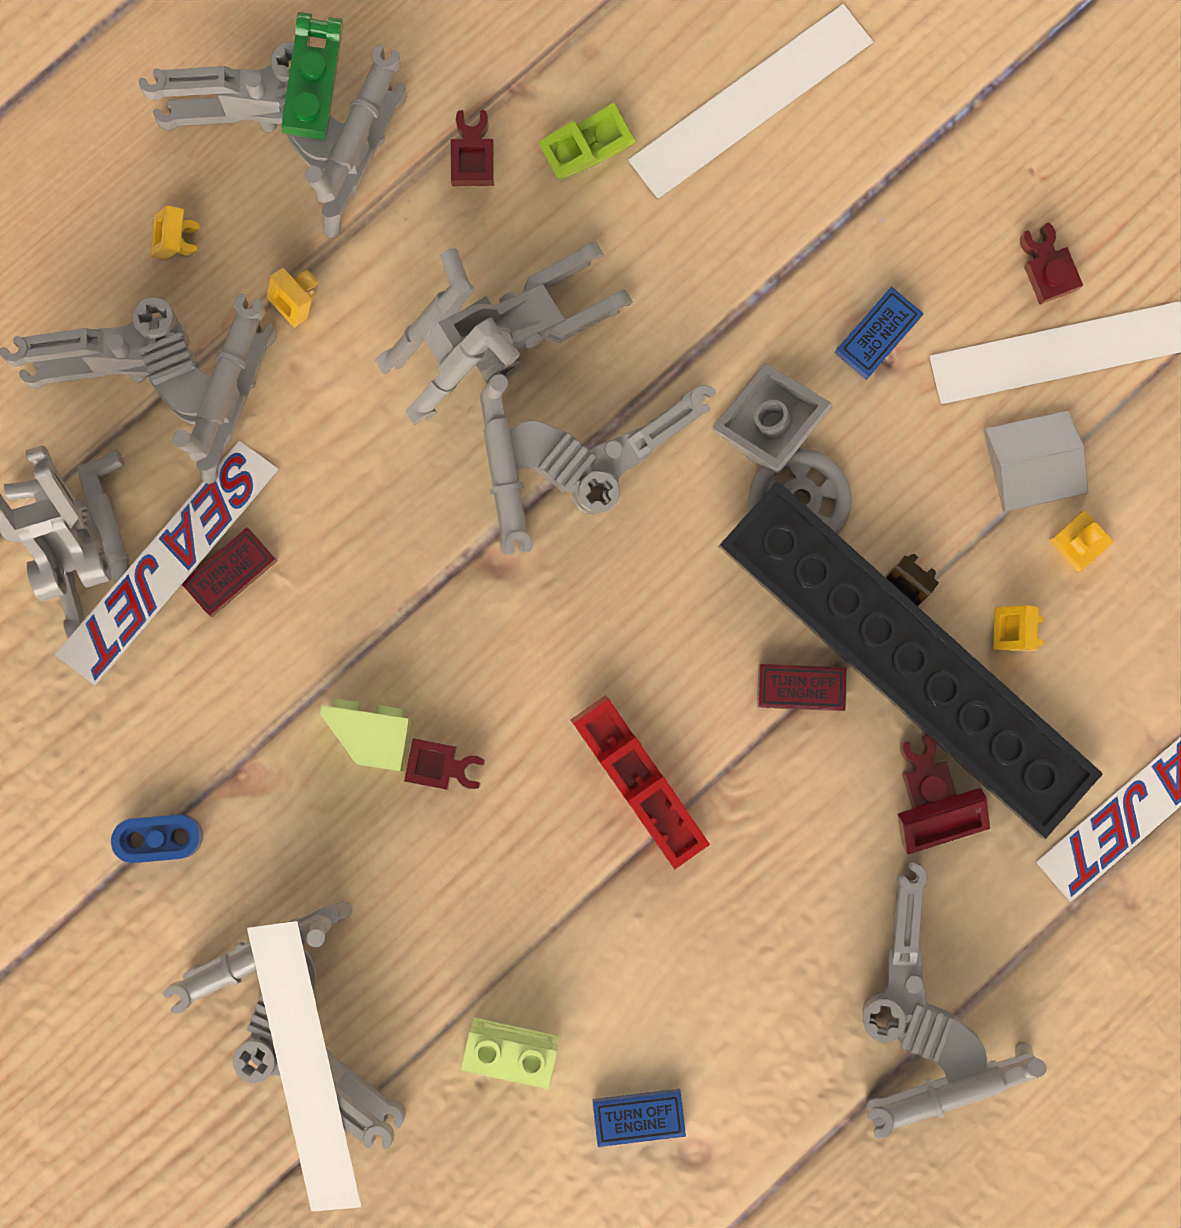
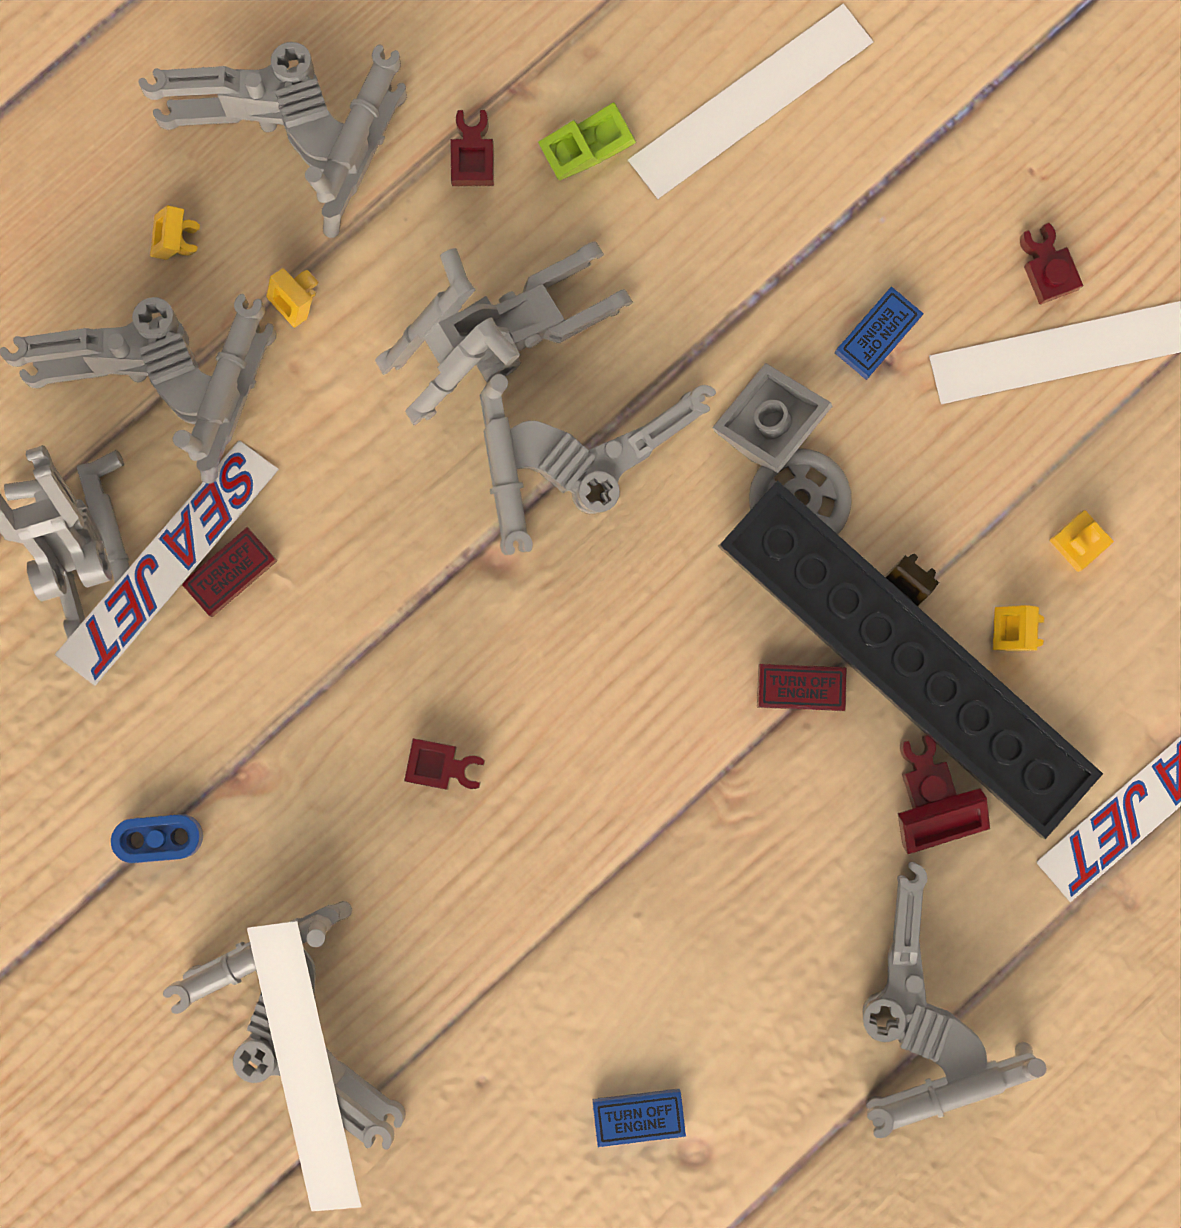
green plate [281,12,343,140] -> none
yellowish green slope [320,698,413,771] -> none
yellowish green window [461,1017,559,1090] -> none
red slope [570,695,710,870] -> none
light grey slope [983,411,1088,512] -> none

